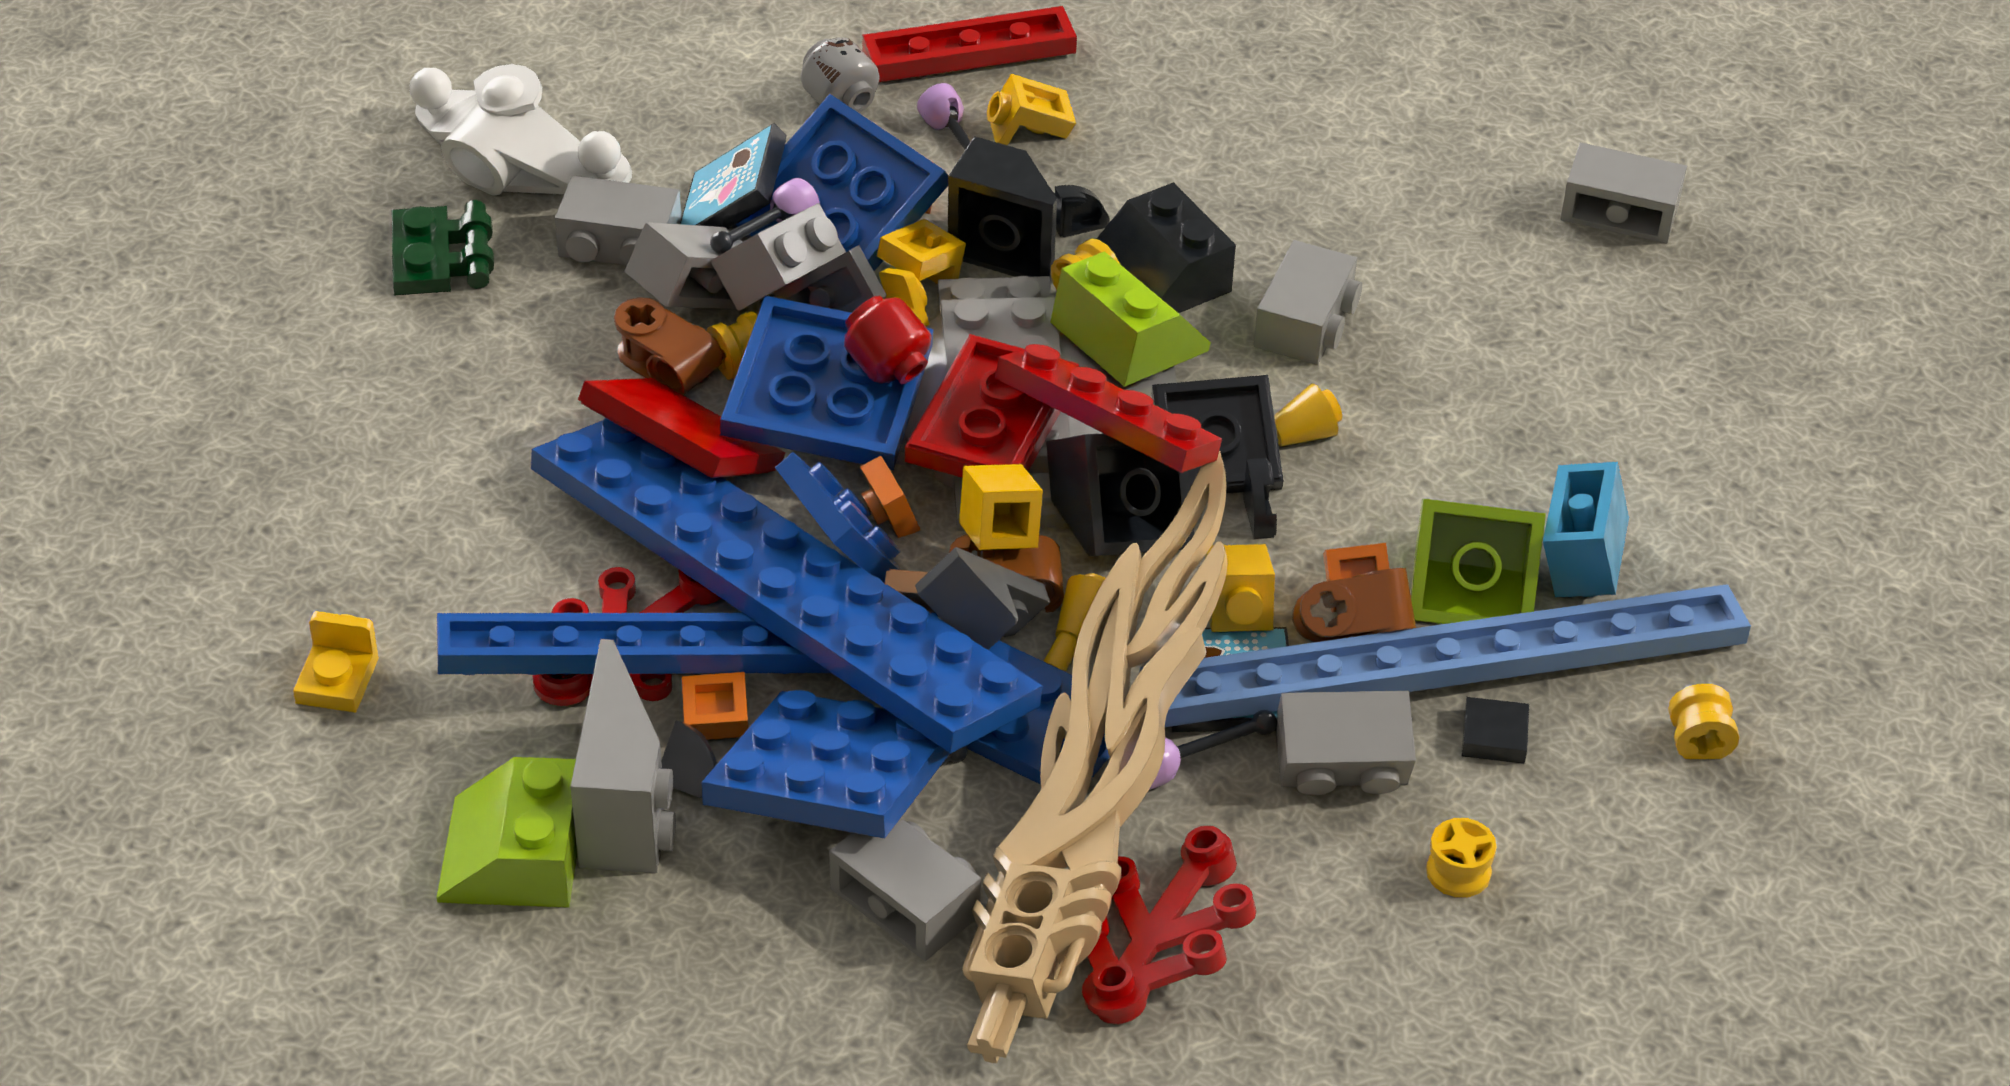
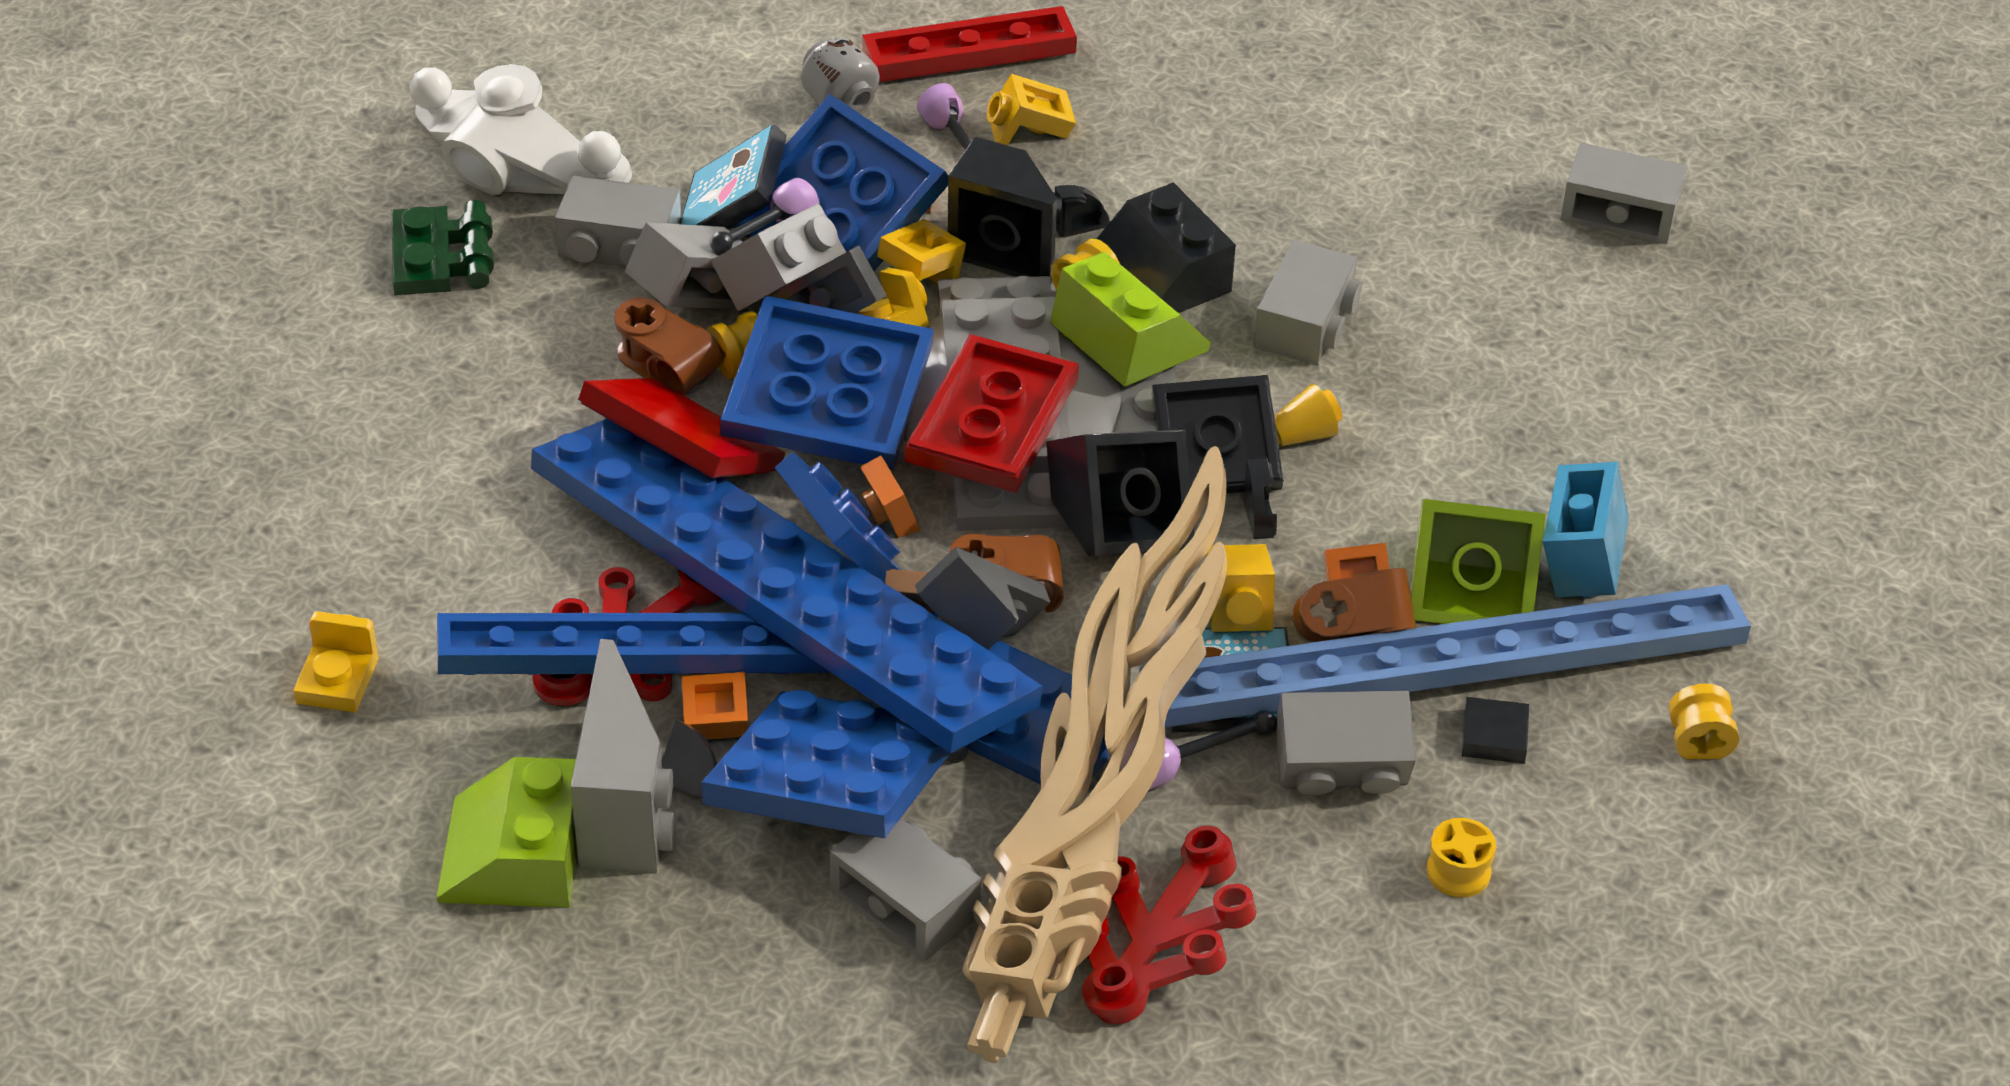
red head [844,295,932,384] -> none
yellow brick [959,464,1043,550] -> none
red plate [995,344,1222,473] -> none
yellow cone [1043,573,1106,672] -> none

